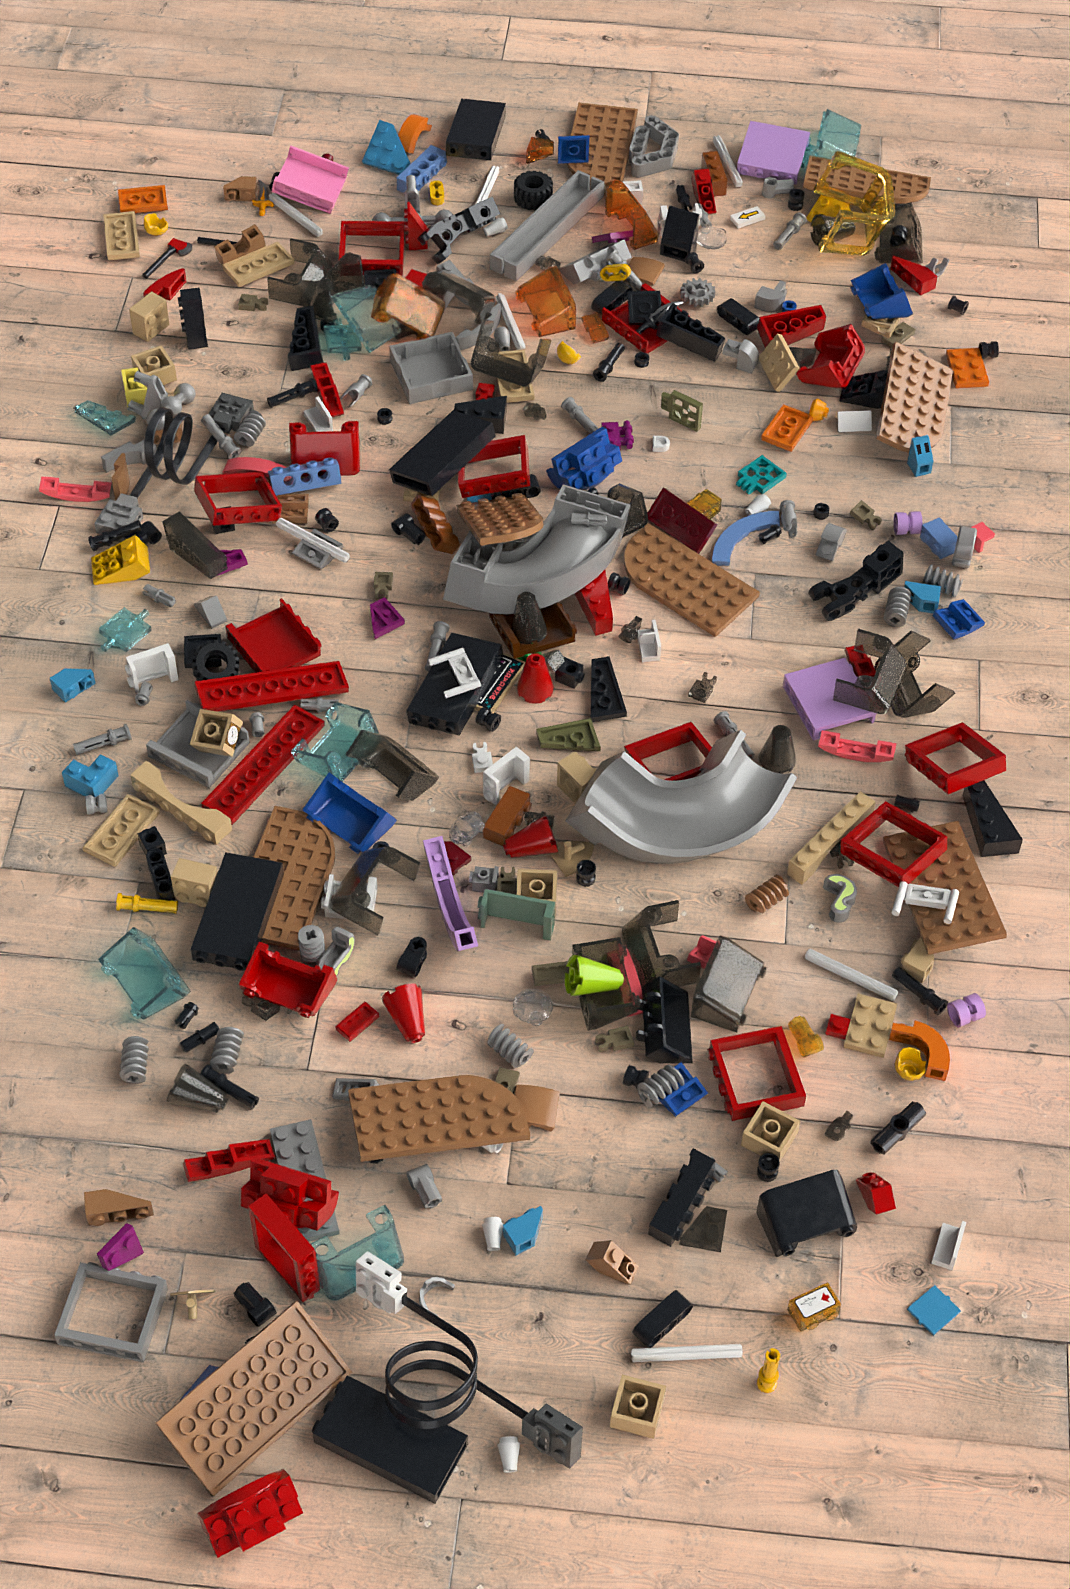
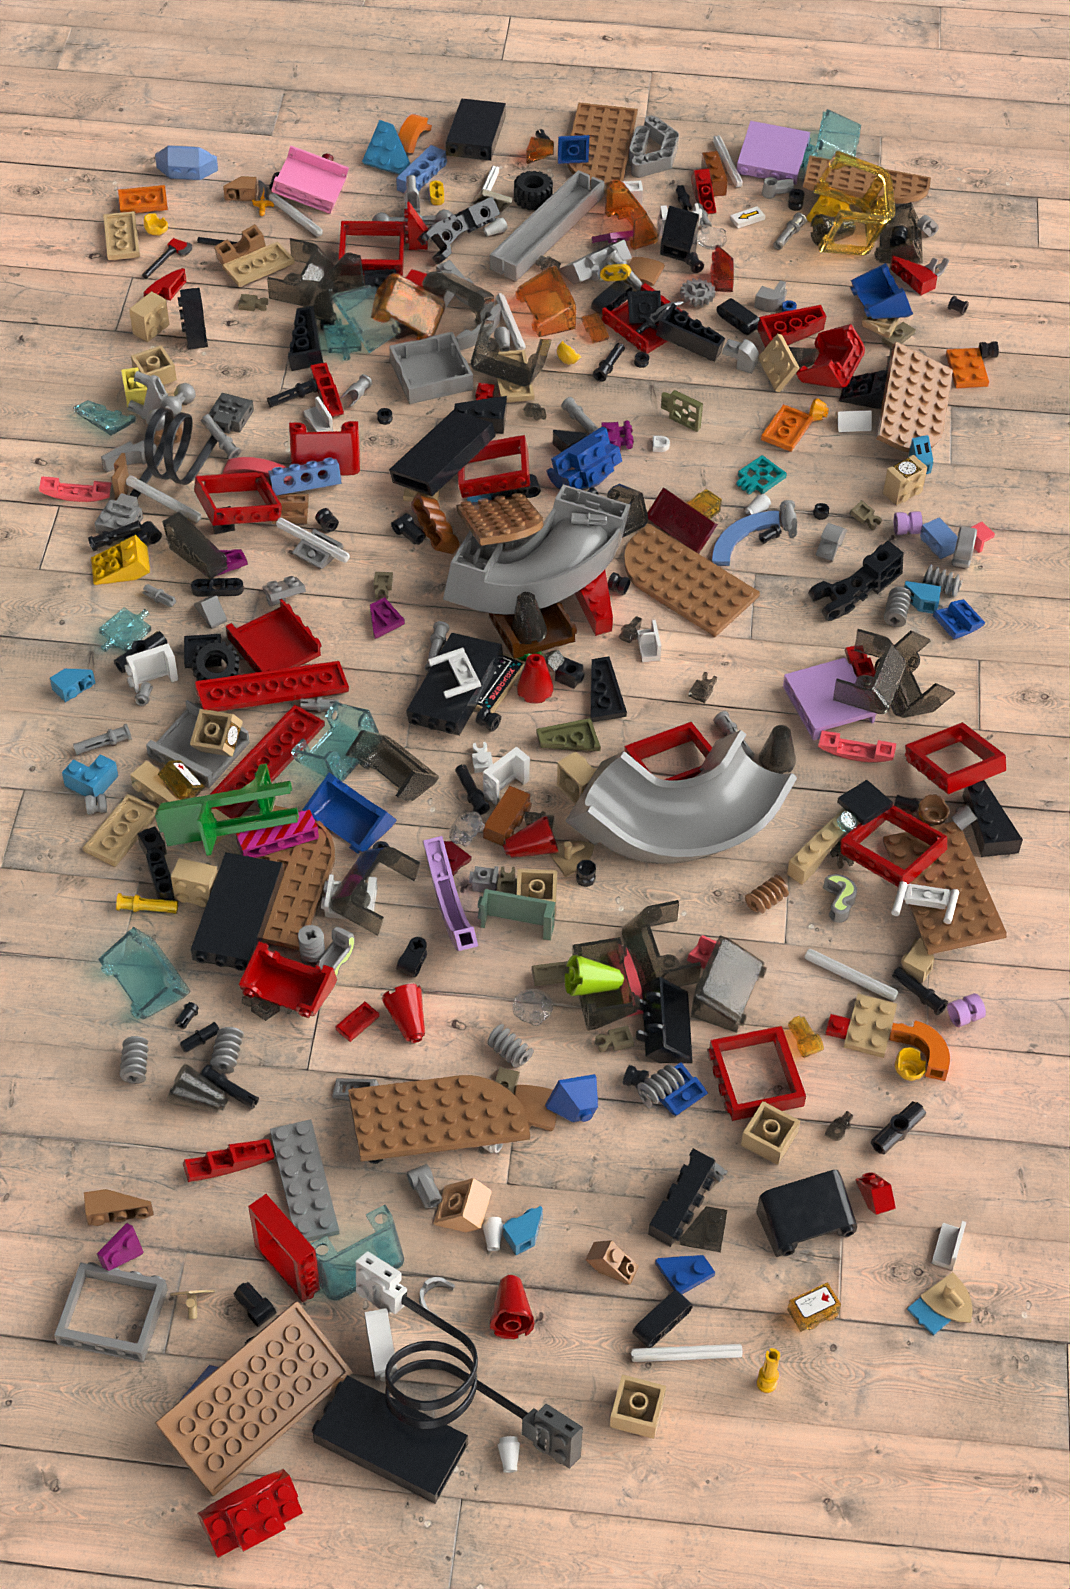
light grey piece [233,410,266,447] -> none
red piece [241,1157,339,1231] -> none
light grey pin [249,712,264,737] -> none
black wheel [757,1153,780,1182] -> none
none -> black piece [114,631,167,673]
none -> white axle [126,475,202,523]
none -> medium blue wedge [155,145,218,180]
none -> green piece [155,764,299,856]
none -> clear yellow brick [157,760,205,800]
none -> black beam [191,578,244,597]
none -> dark pink brick [236,809,319,858]
none -> light grey plate [262,576,306,607]
none -> white slope [365,1308,397,1382]
none -> light nougat slope [433,1178,491,1232]
none -> black pin [455,765,490,815]
none -> dark tan tile [473,189,513,212]
none -> red cone [490,1275,535,1339]
none -> blue slope [545,1074,598,1122]
none -> black slope [553,430,587,452]
none -> blue wing [655,1255,715,1294]
none -> clear red slope [710,245,734,292]
none -> black tile [837,780,893,826]
none -> clear light blue tile [837,812,858,832]
none -> tan brick [883,455,927,505]
none -> light grey beam [917,215,939,237]
none -> medium nougat hair [918,794,949,825]
none -> tan shield [920,1272,973,1323]
none -> light grey pin [951,805,977,830]

